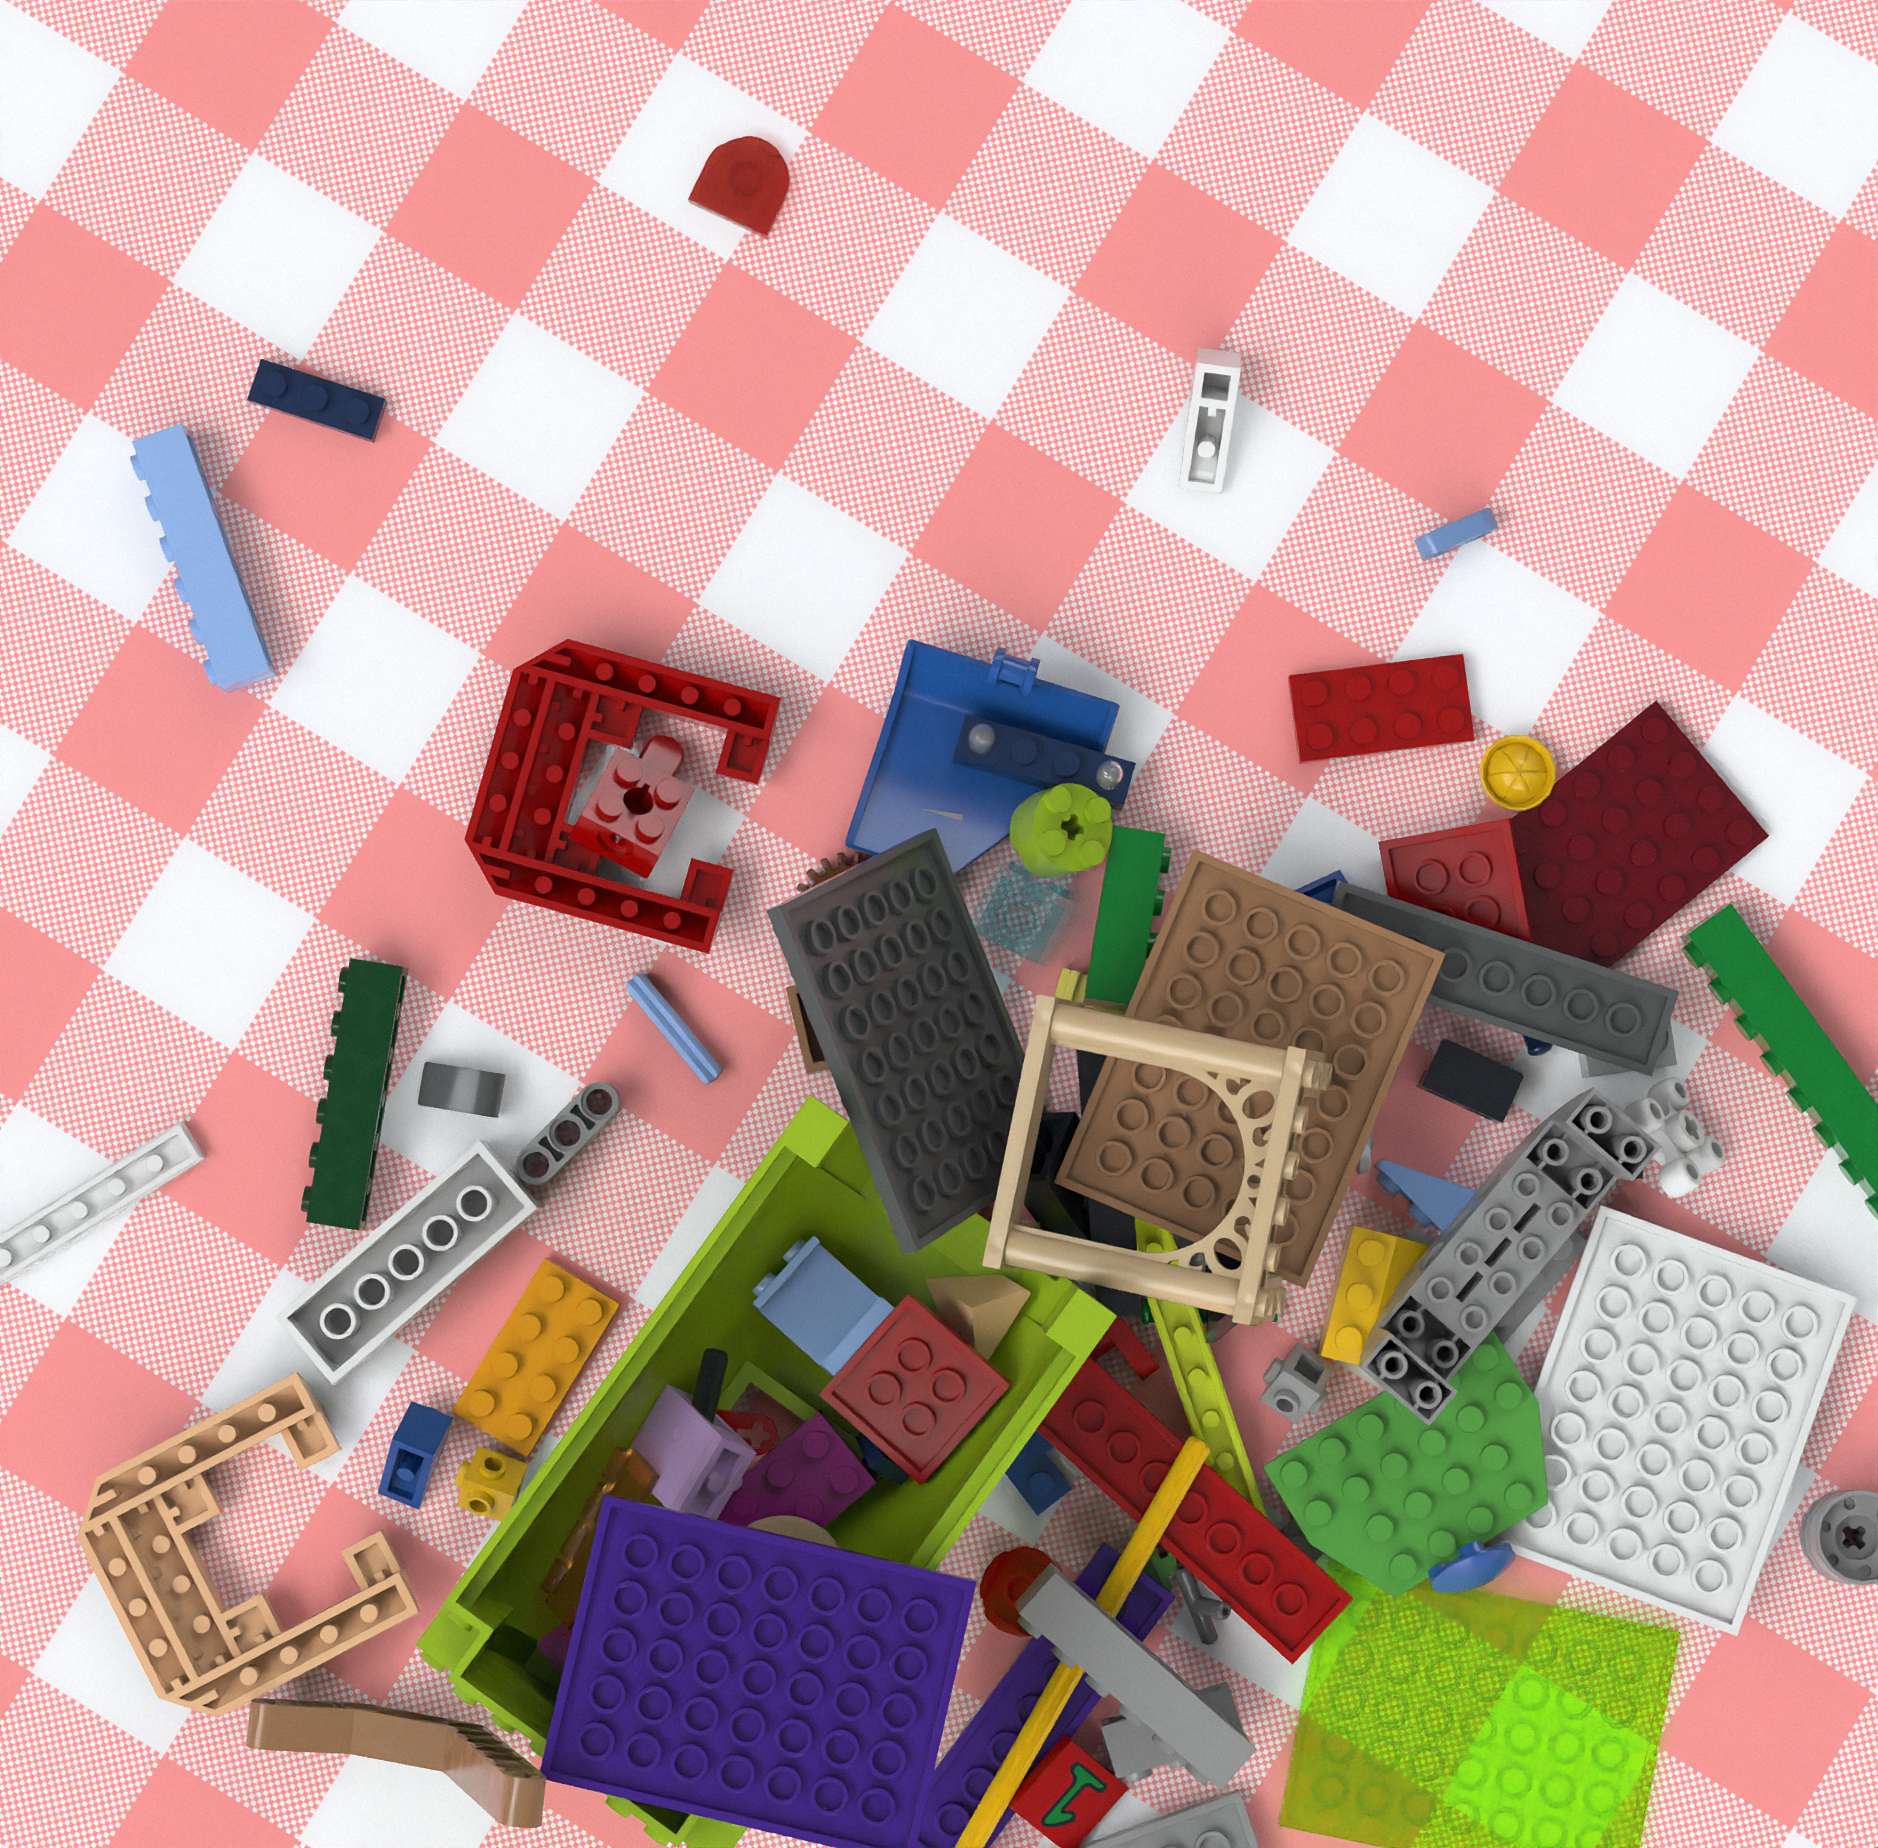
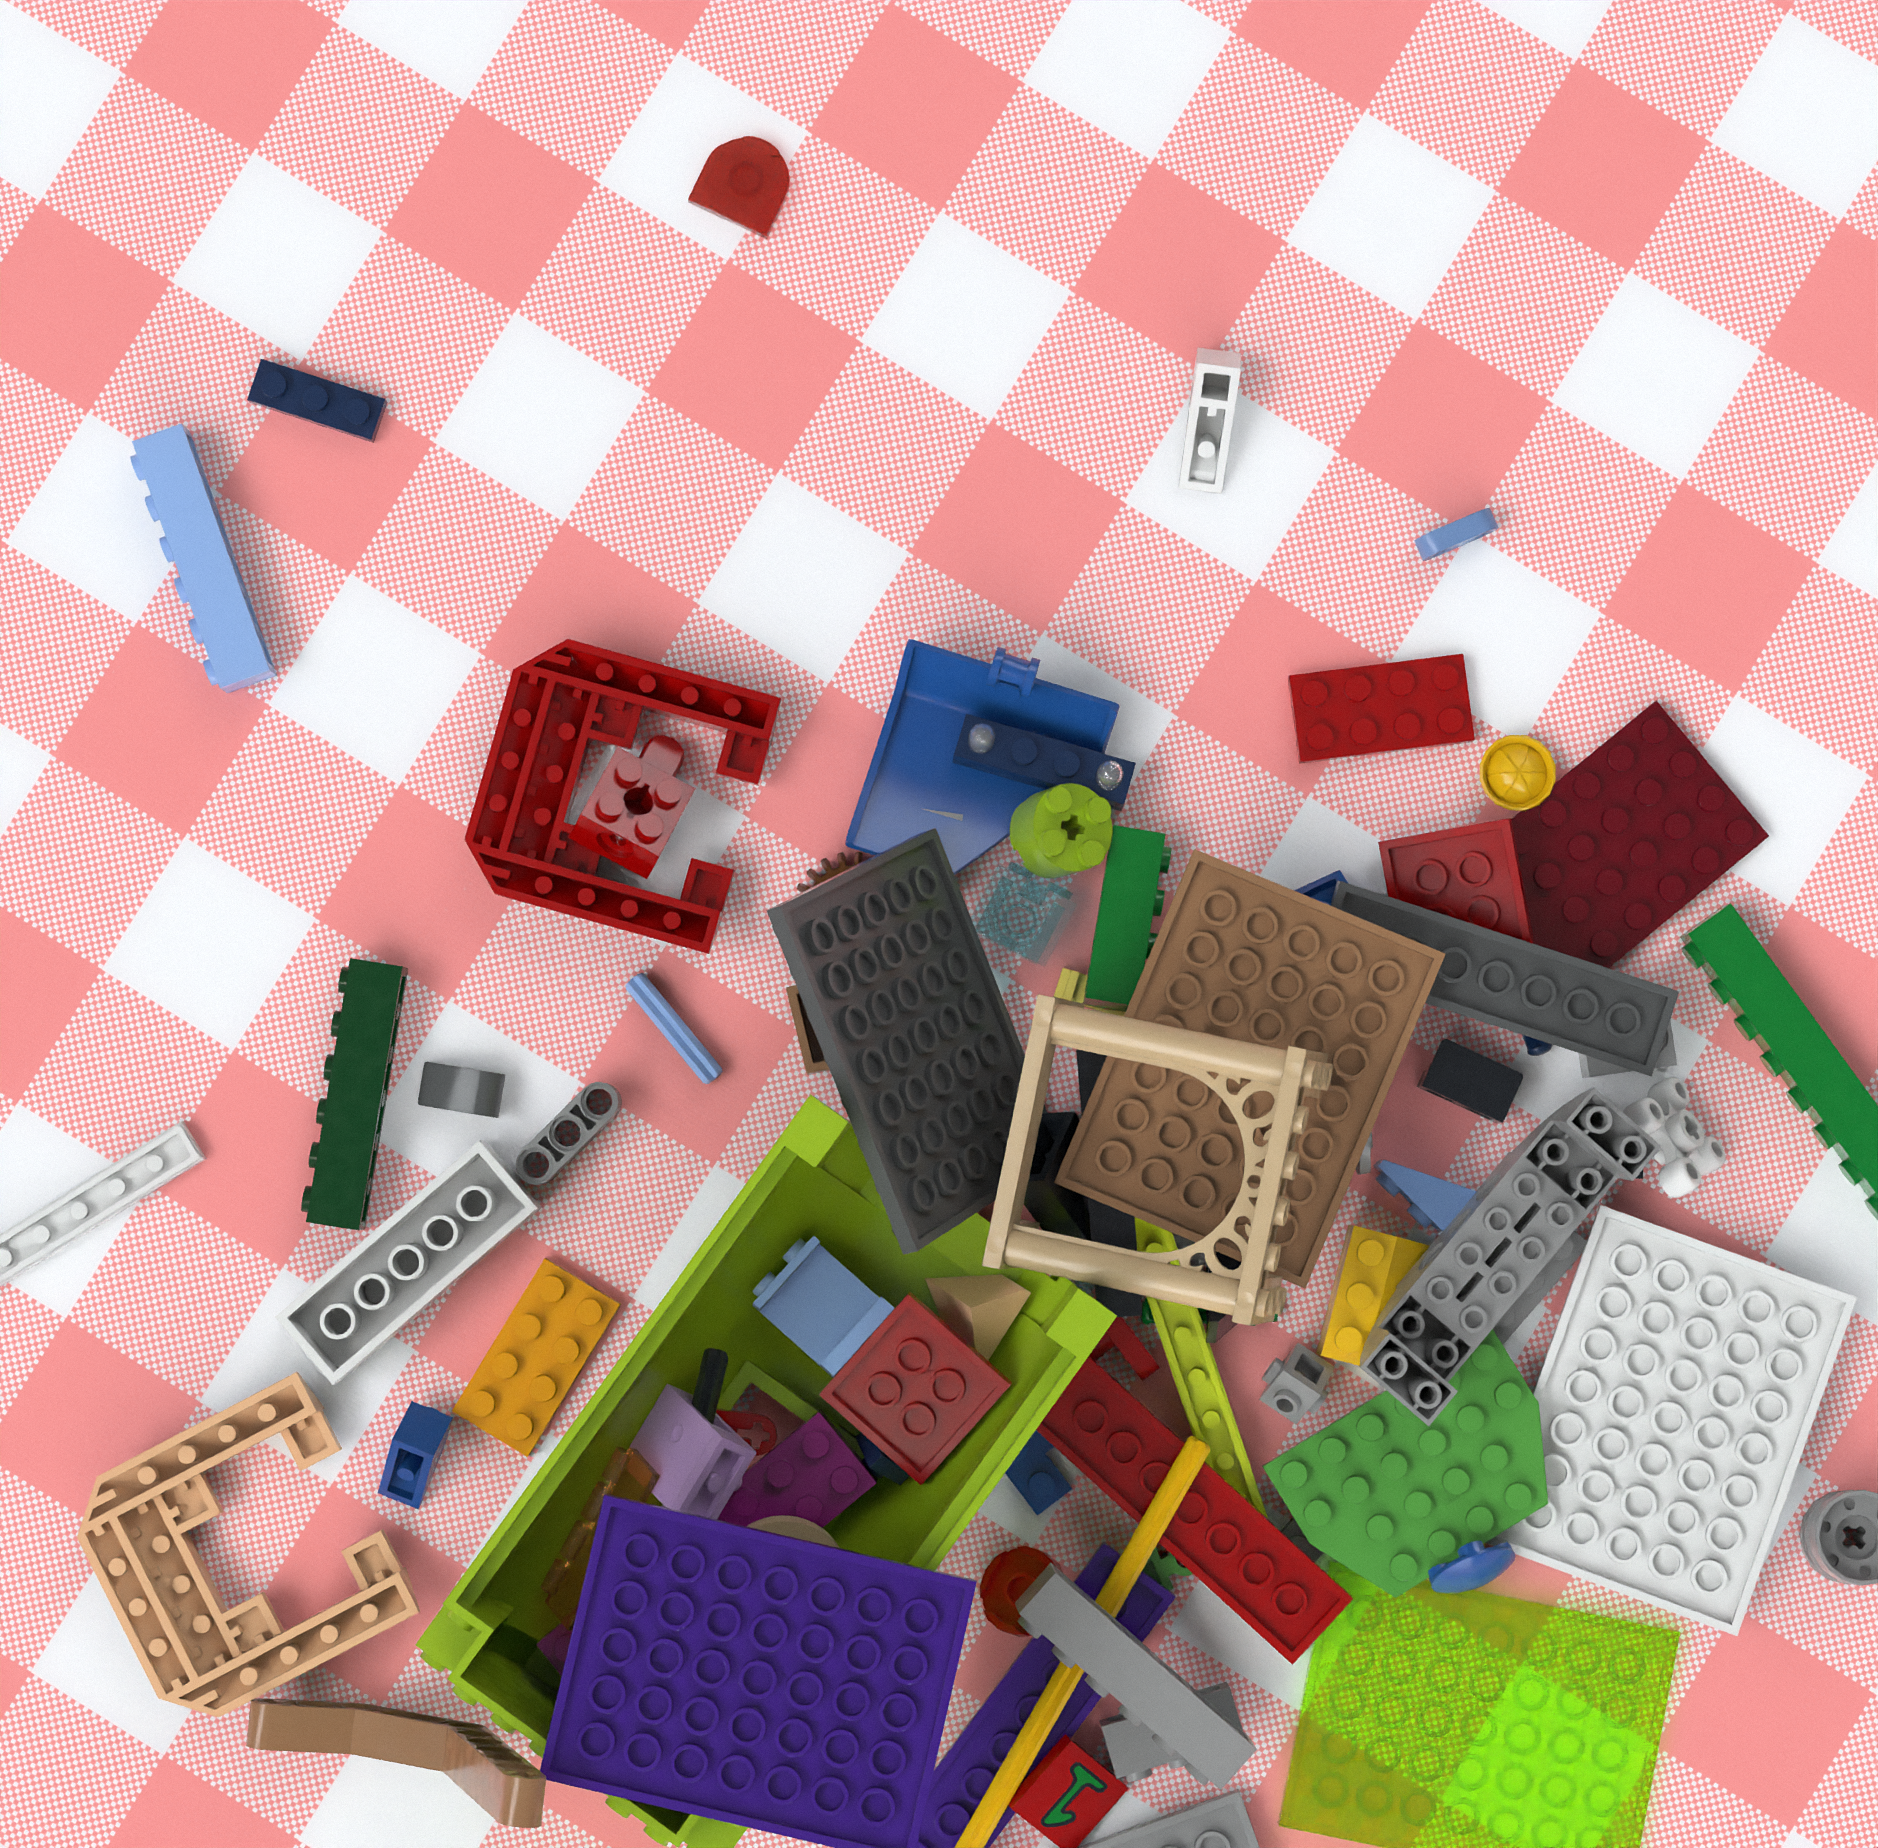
yellow brick [454,1446,528,1522] -> none
dark grey piece [1173,1563,1231,1645] -> none

